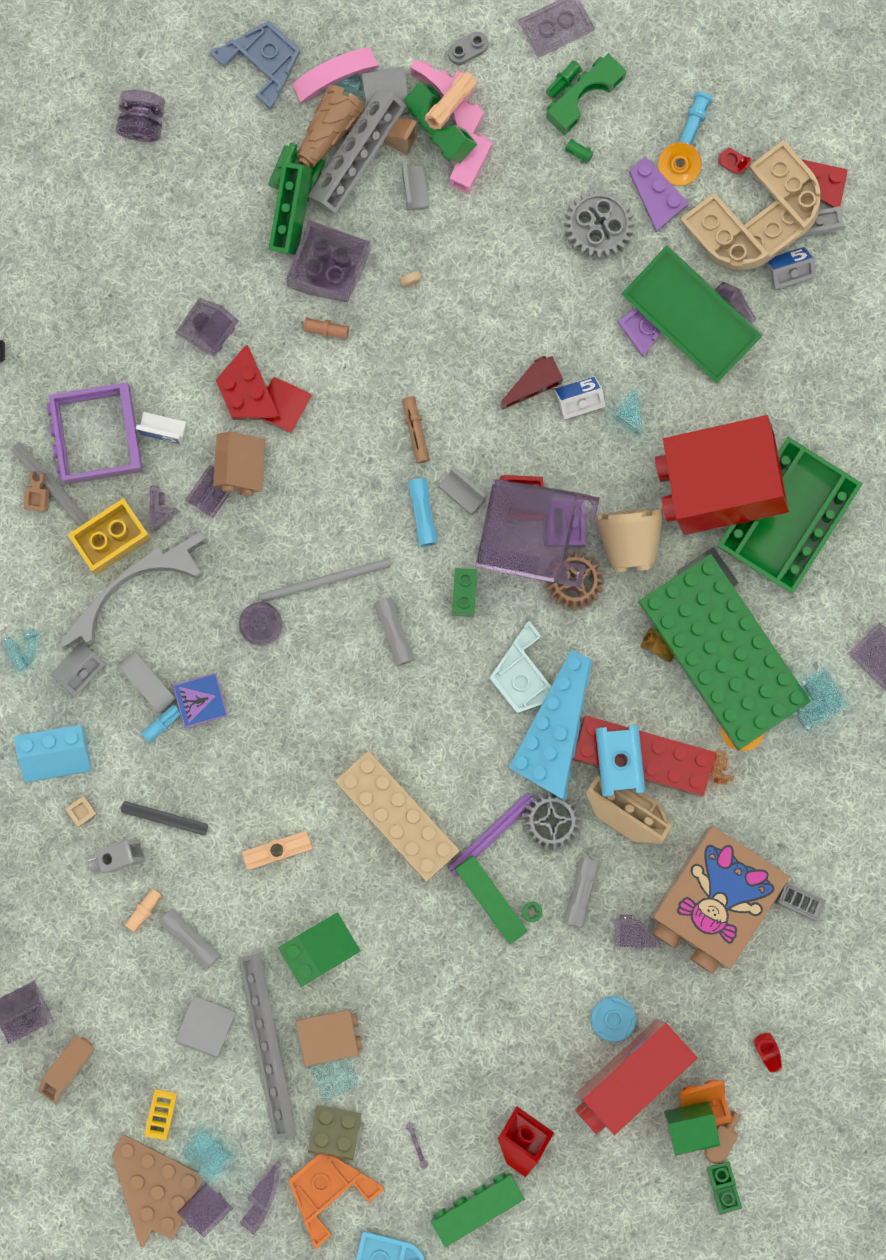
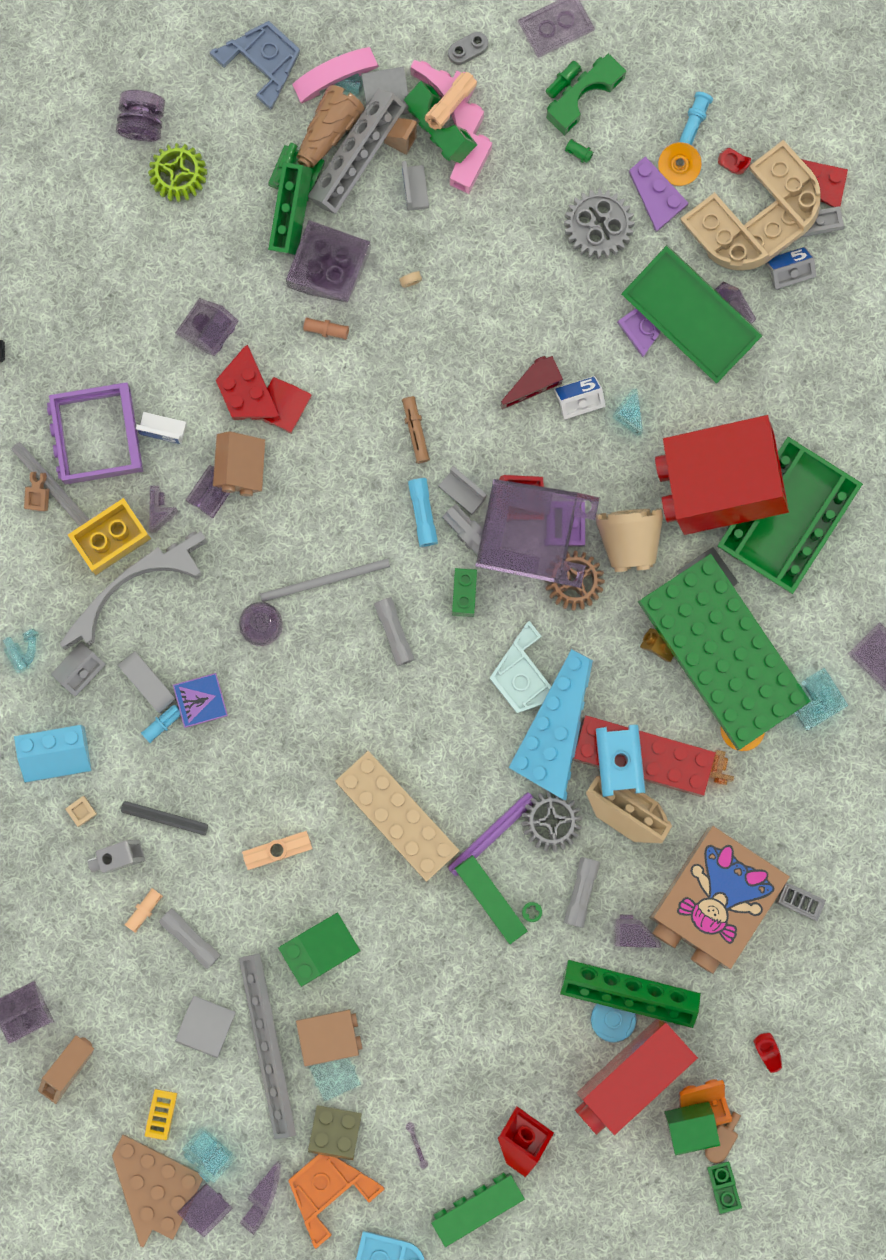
none -> lime gear [148,143,207,202]
none -> light grey piece [442,504,501,566]
none -> green brick [560,960,701,1028]

